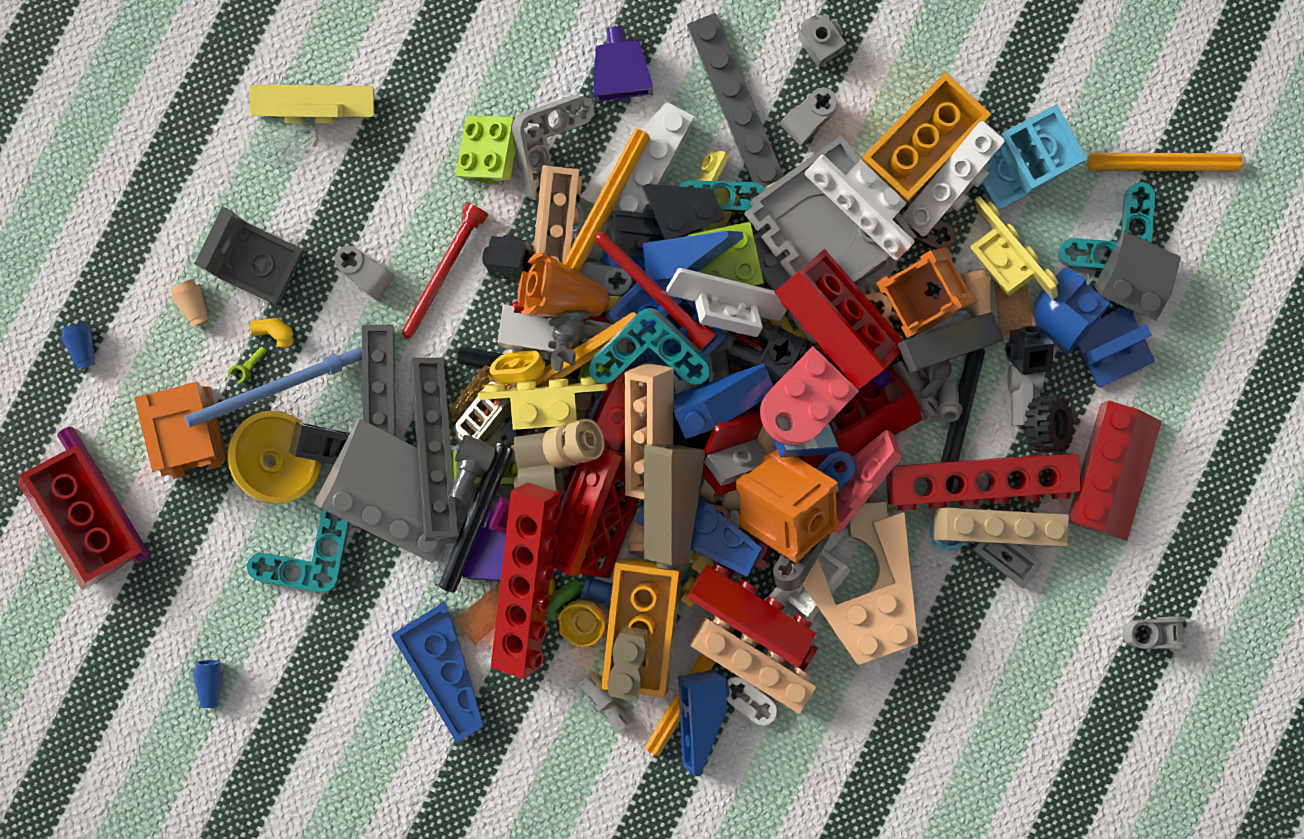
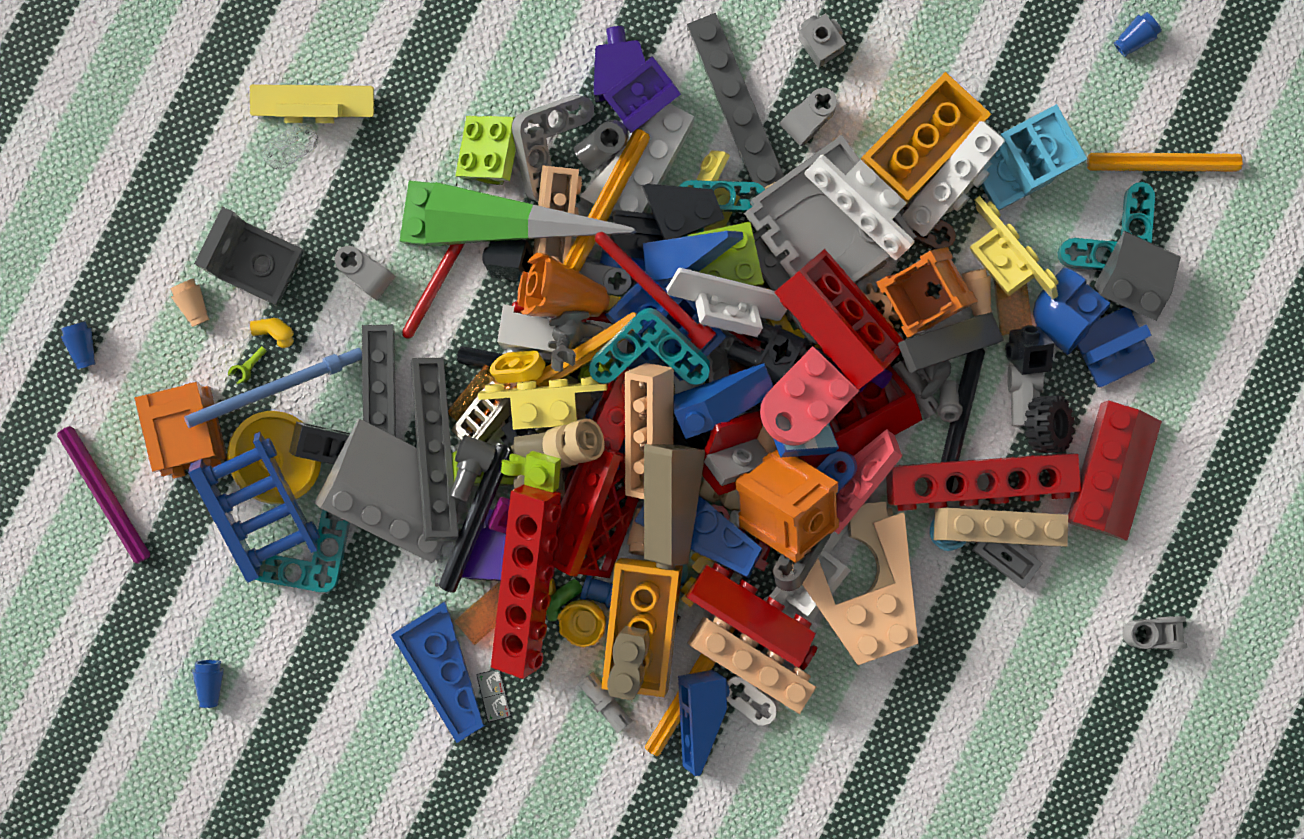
red slope [18,445,142,590] -> none
none -> blue fence [188,432,320,583]
none -> bright green plate [399,181,637,247]
none -> light grey sticker [476,669,512,723]
none -> lime plate [501,451,561,493]
none -> dark grey cylinder [574,120,629,171]
none -> dark purple bracket [603,56,681,133]
none -> blue cone [1113,12,1162,57]

